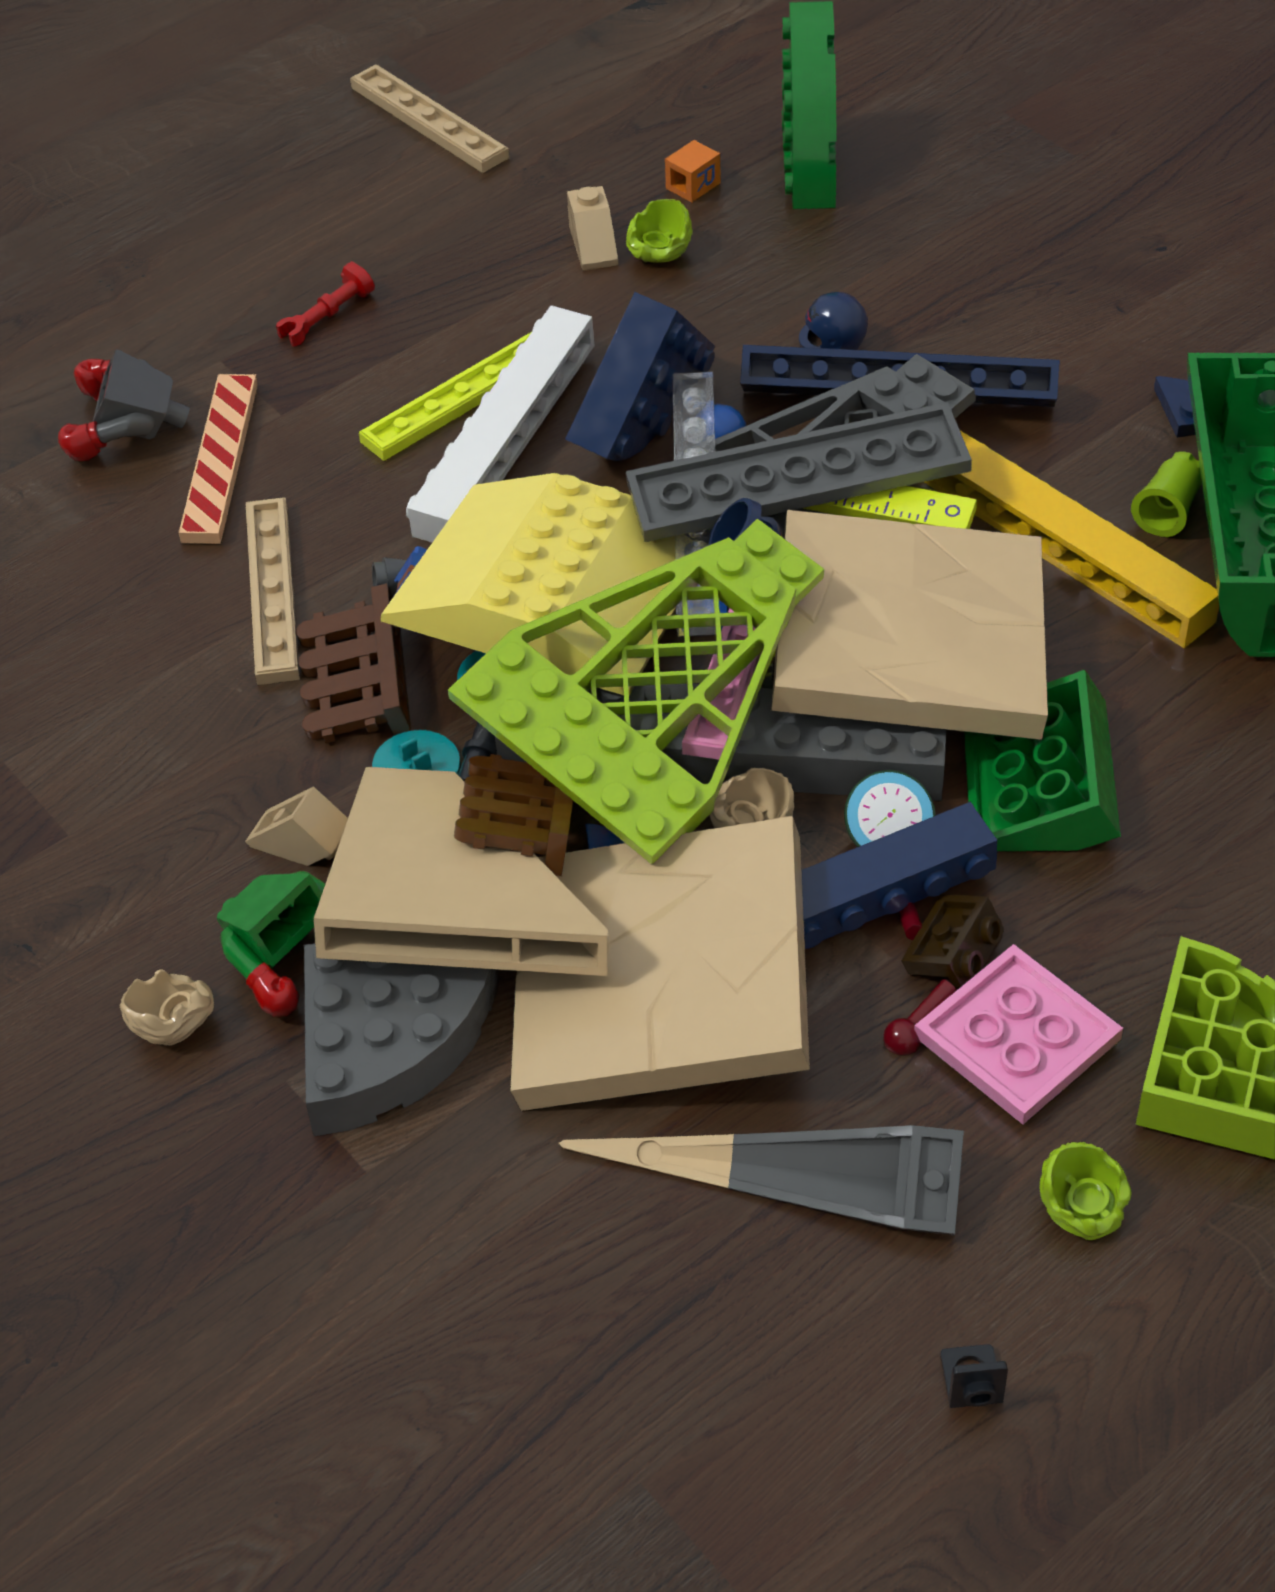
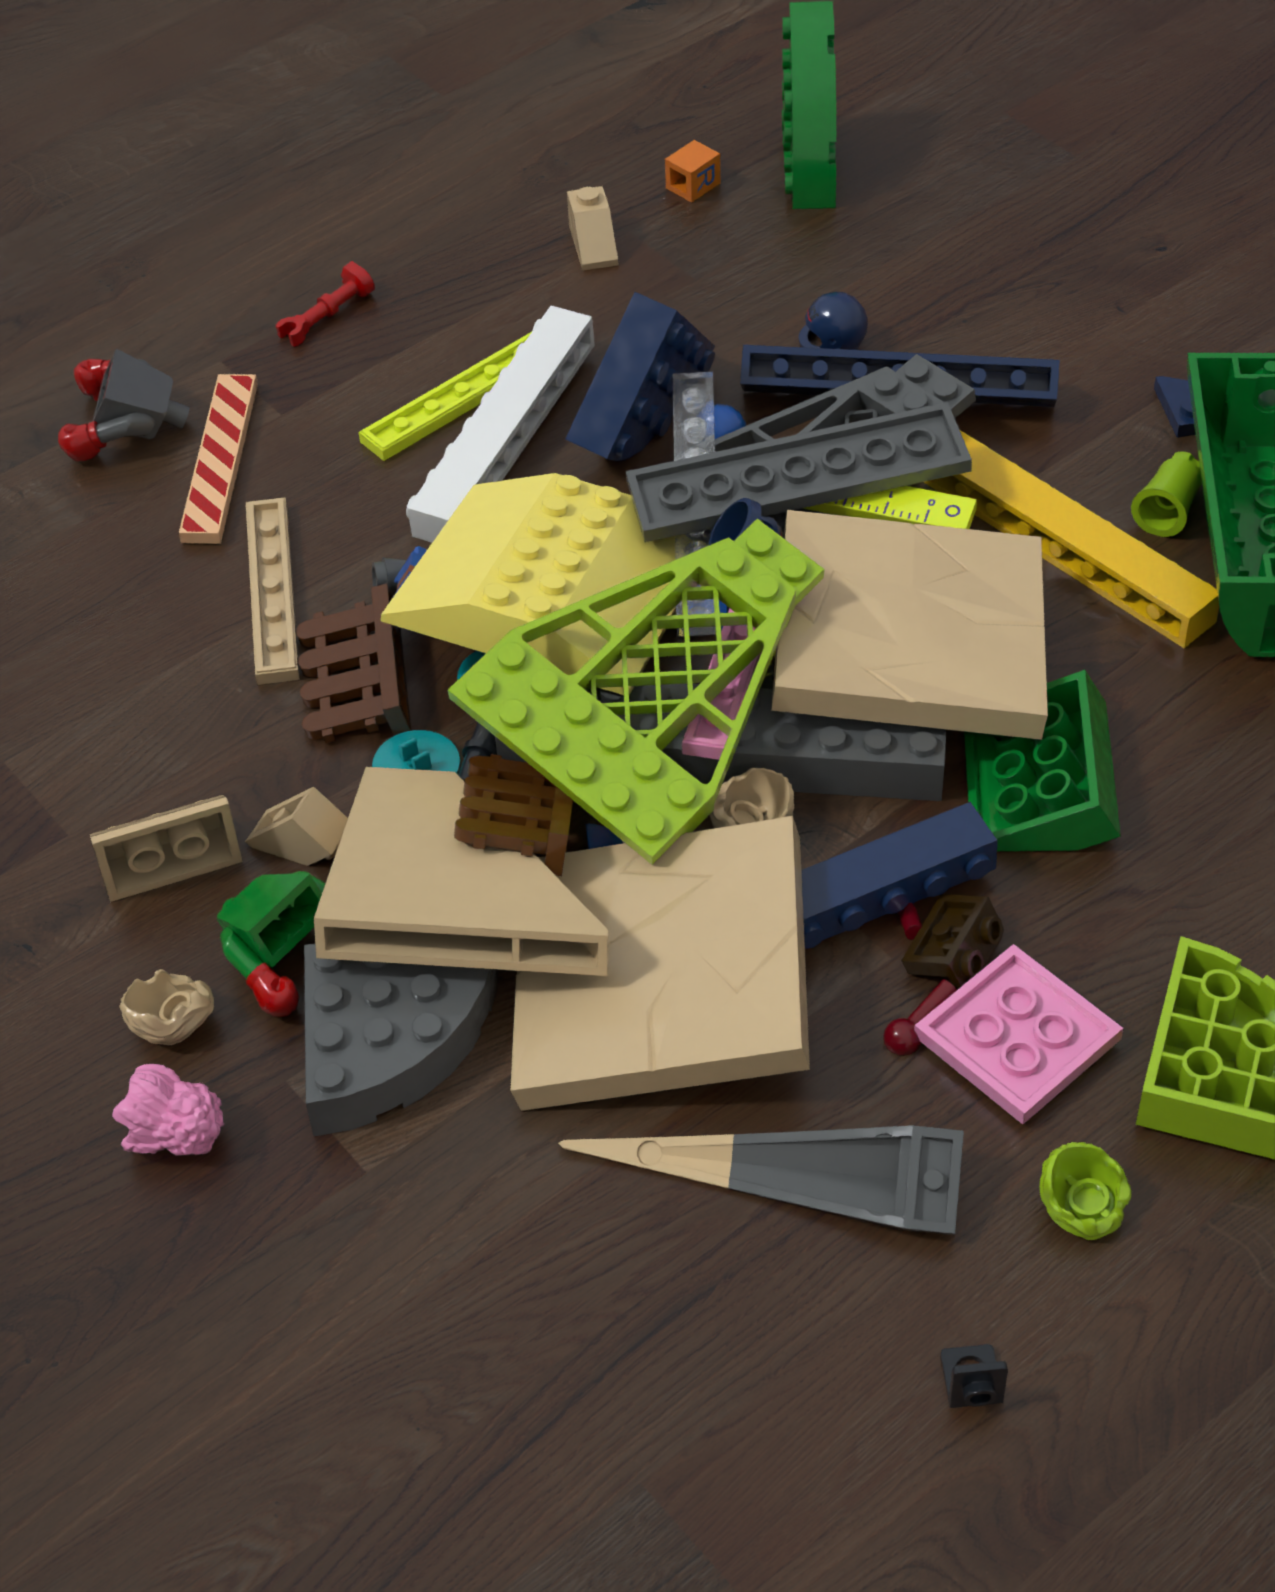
tan tile [350,64,509,173] -> none
lime hair [626,199,693,263] -> none
piece [844,770,935,847] -> none
none -> tan slope [90,795,243,902]
none -> bright pink hair [112,1064,224,1155]

